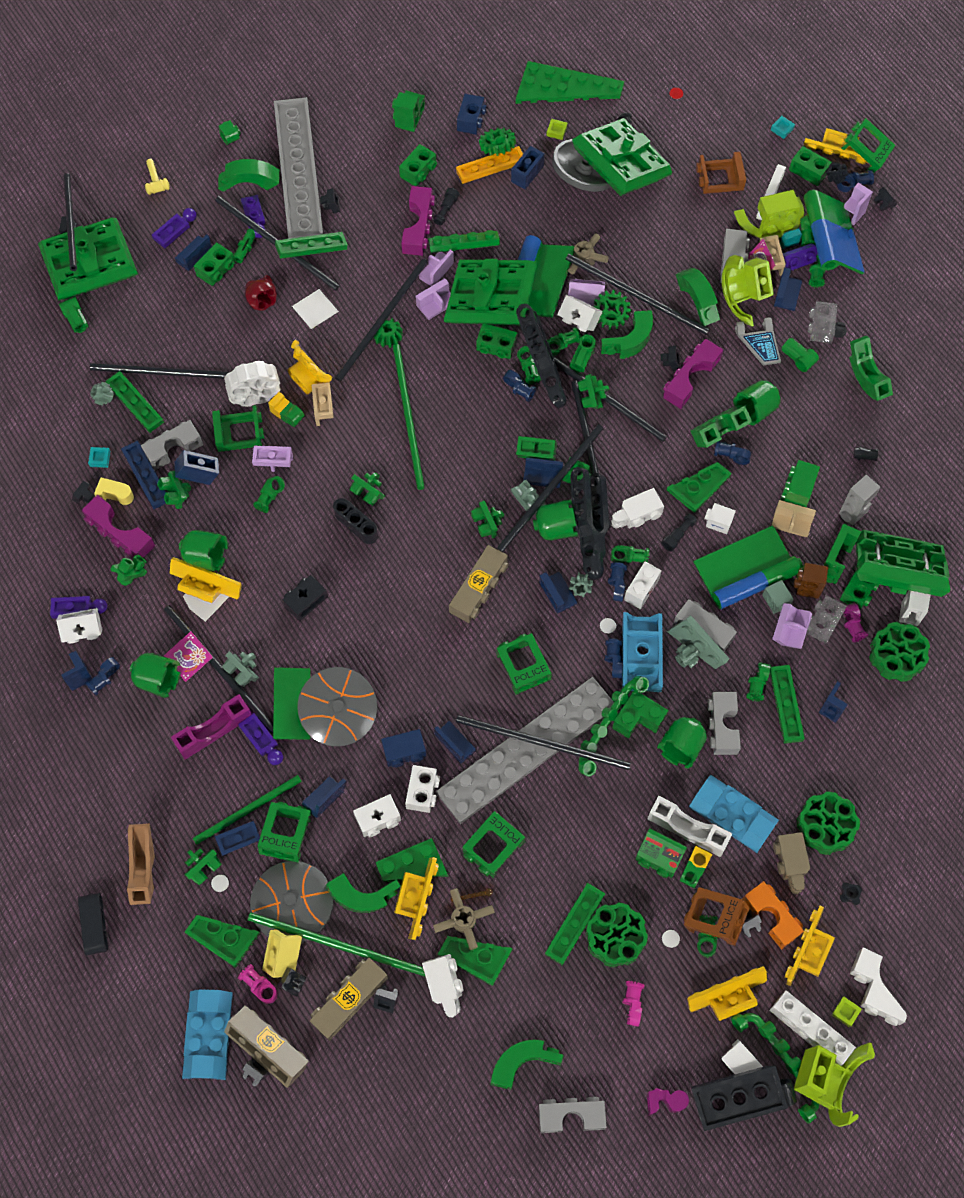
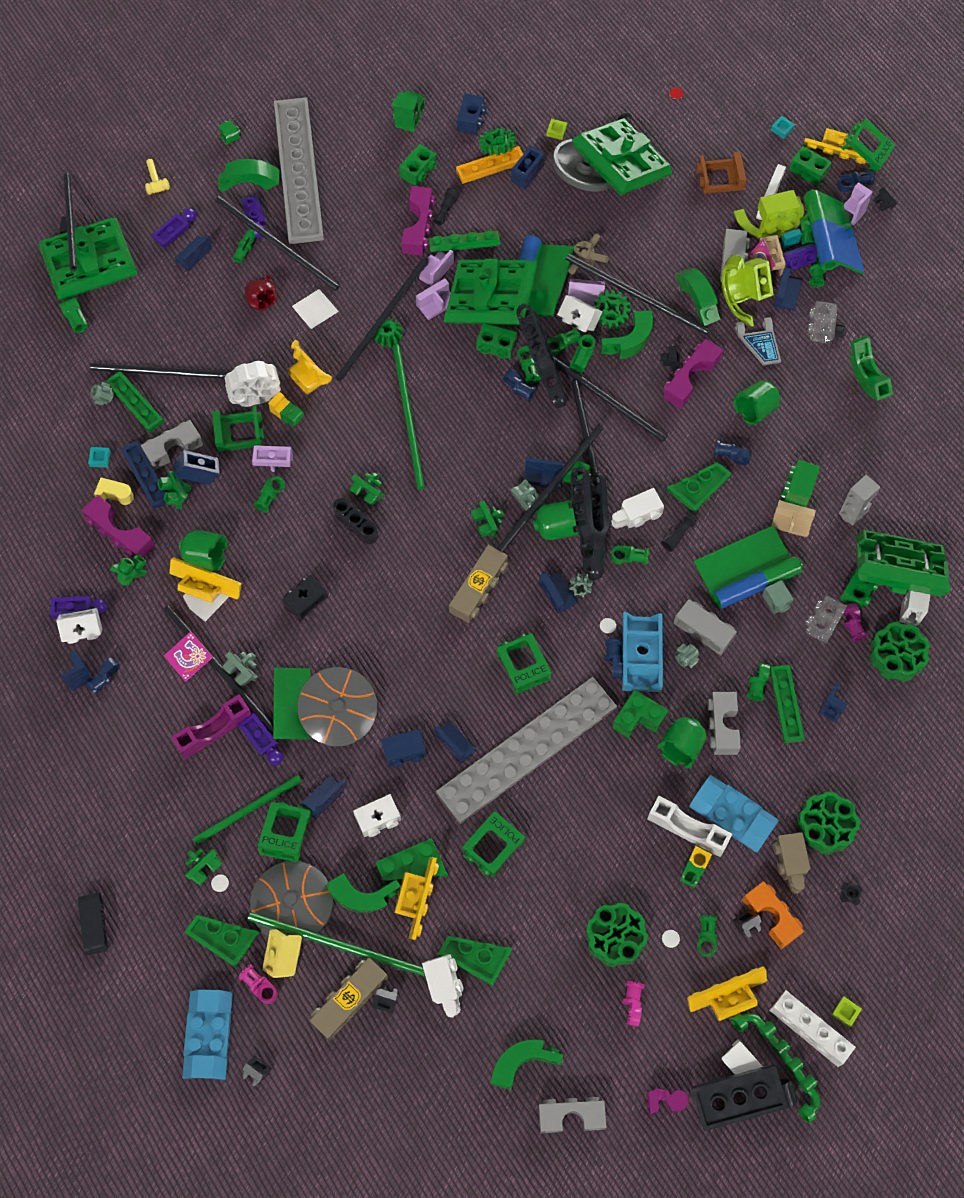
black tile [72,480,94,504] -> none
medium nougat arch [127,824,155,905] -> none
green cylinder [130,653,181,698] -> none
green brick [194,242,235,286] -> none
dark blue panel [215,821,260,856] -> none
brick [224,1006,309,1088] -> none
green plate [275,232,348,259] -> none
black tile [277,967,307,997] -> none
tan panel [312,382,334,426] -> none
black tile [320,188,340,214] -> none
white brick [405,765,440,813] -> none
dark tan bar [433,888,495,950] -> none
clear orange hinge [450,888,493,903] -> none
black piece [456,715,631,770] -> none
green wing [515,61,624,104] -> none
green brick [516,436,557,461] -> none
green plate [545,883,605,966] -> none
green hips [578,374,610,409] -> none
green bar [578,676,649,777] -> none
dark blue connector [608,562,627,602] -> none
white brick [624,562,662,609] -> none
green slope [635,828,687,878] -> none
sand green wing [667,615,729,669] -> none
dark orange window [684,887,750,946] -> none
green arch [690,405,752,448] -> none
white brick [705,503,735,534] -> none
lavender panel [772,603,812,649] -> none
green piece [781,338,819,372] -> none
yellow bracket [785,906,835,986] -> none
reddish brown brick [794,563,828,599] -> none
lime piece [794,1042,875,1127] -> none
green window [823,524,861,584] -> none
black gear [826,162,849,184] -> none
white arch [850,947,907,1026] -> none
black pin [854,446,878,461] -> none

